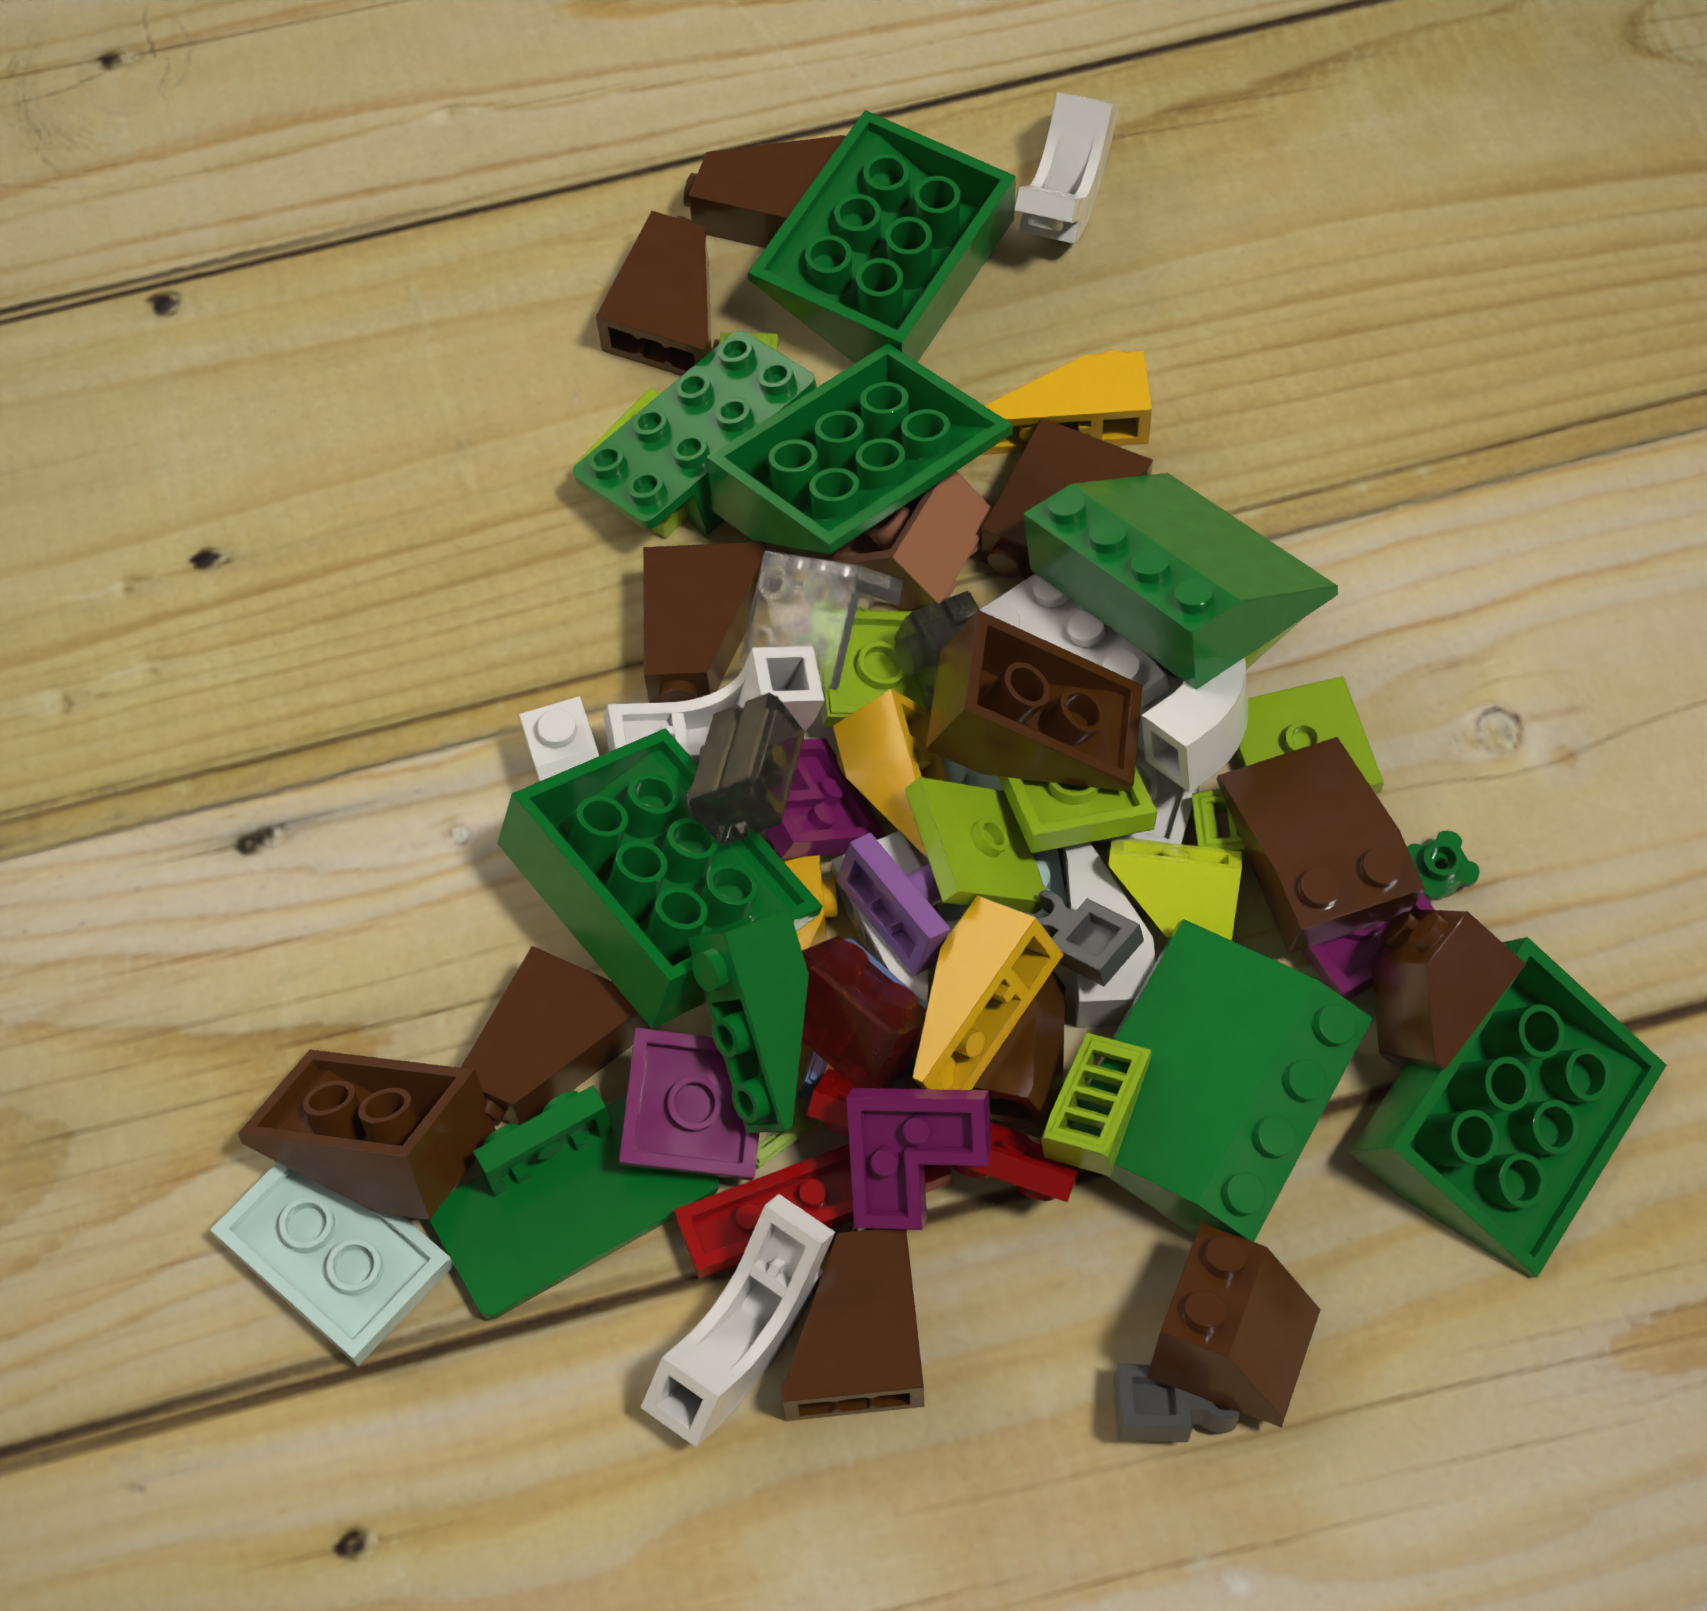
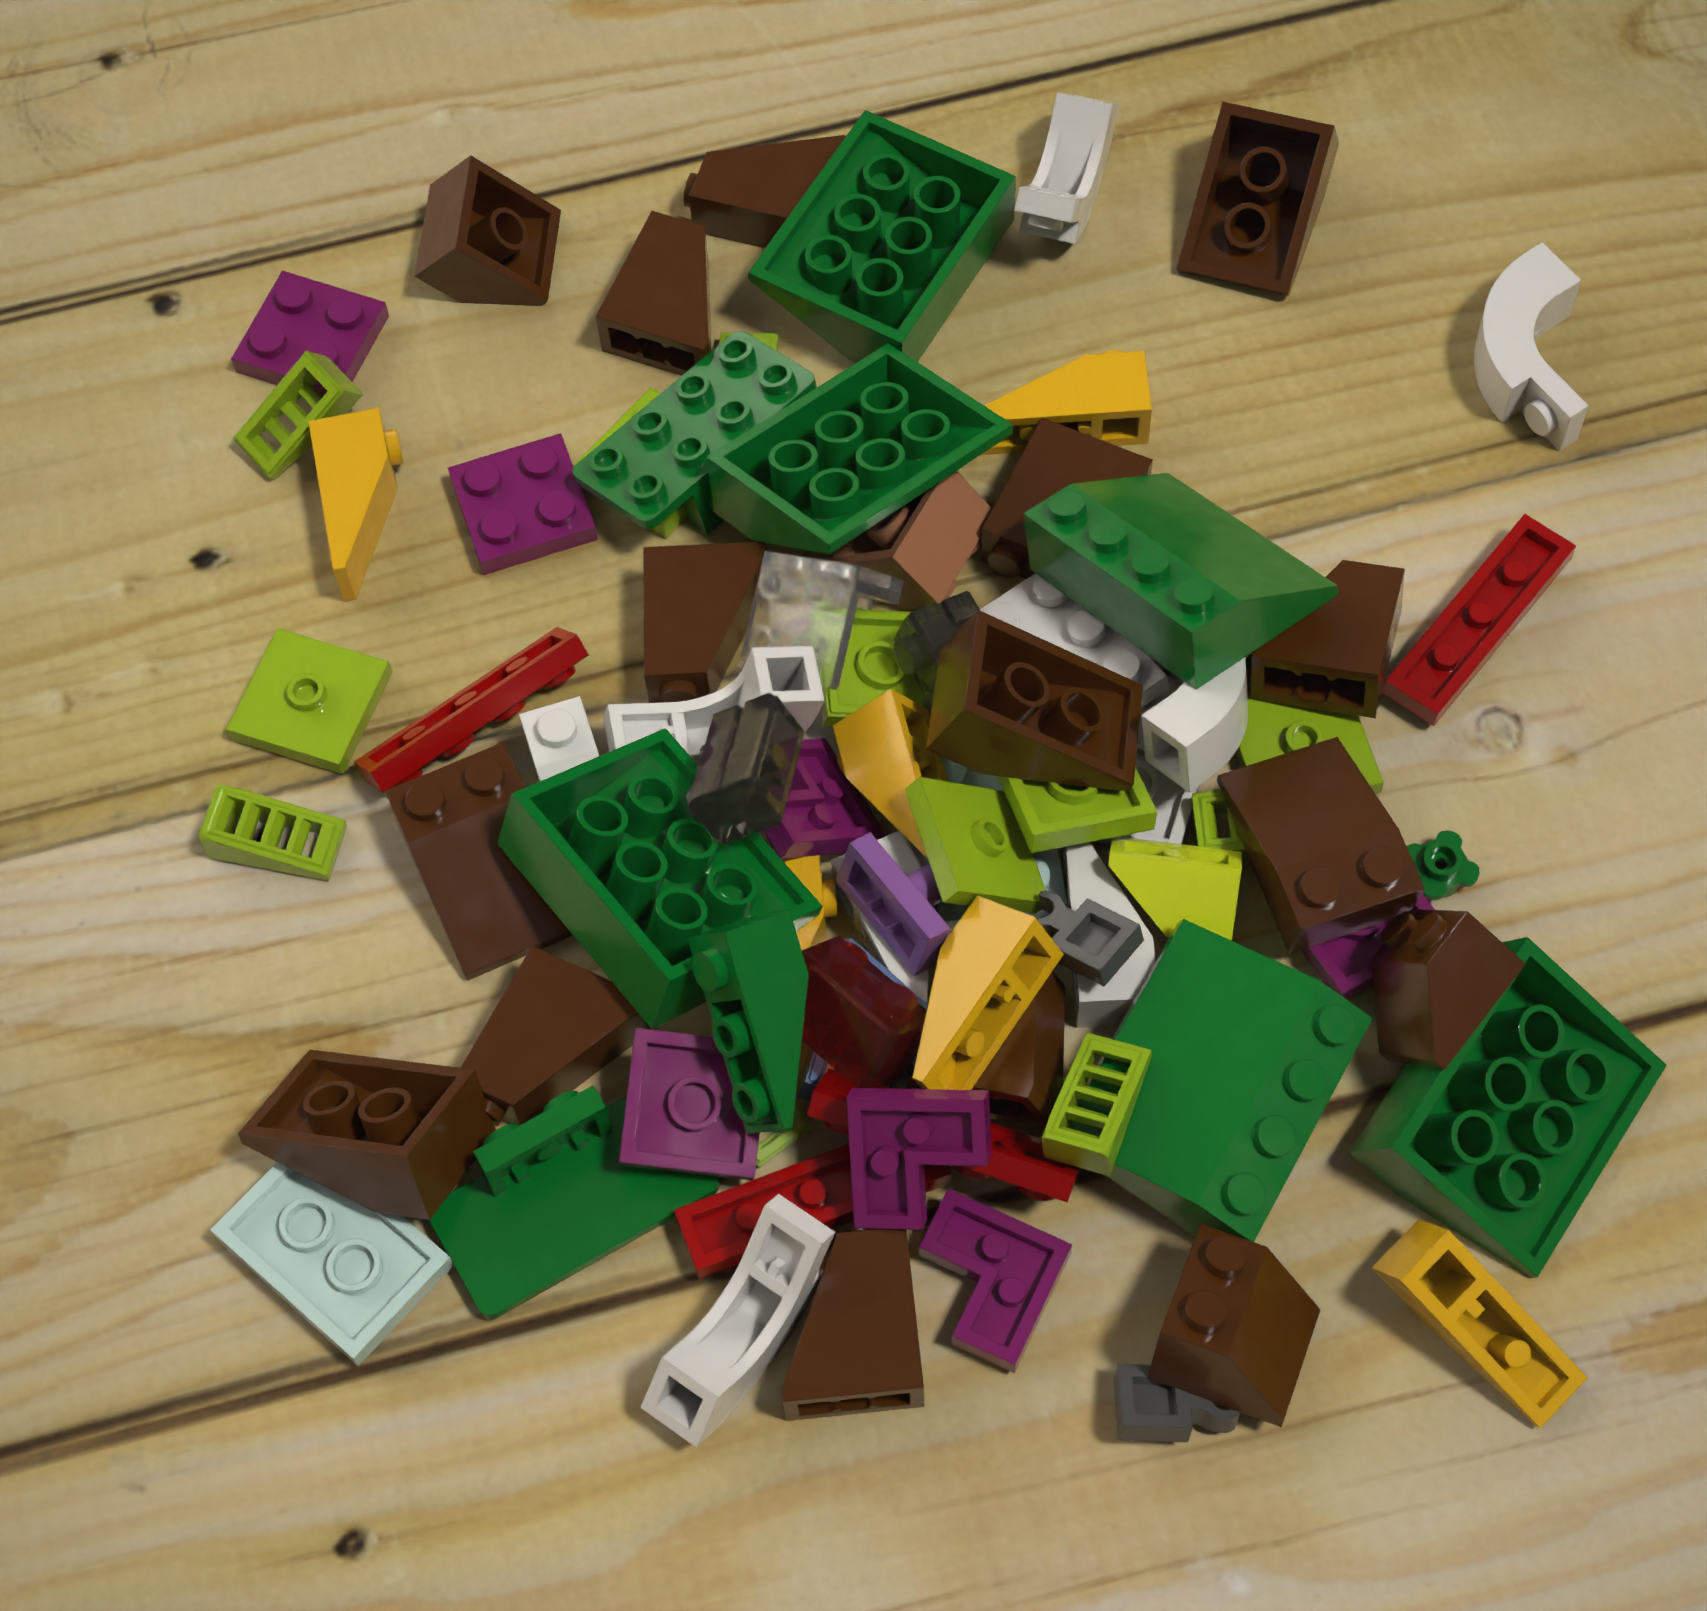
none -> lime slope [199,784,347,881]
none -> lime plate [226,628,393,775]
none -> magenta plate [231,270,389,396]
none -> lime slope [233,351,363,479]
none -> yellow slope [308,407,404,602]
none -> red plate [354,627,589,793]
none -> reddish brown slope [385,742,573,981]
none -> reddish brown slope [414,155,561,306]
none -> magenta plate [447,433,598,575]
none -> magenta plate [919,1188,1072,1373]
none -> reddish brown slope [1176,101,1339,297]
none -> reddish brown slope [1251,560,1405,718]
none -> yellow slope [1372,1219,1588,1429]
none -> red plate [1382,514,1576,726]
none -> white arch [1474,242,1589,451]

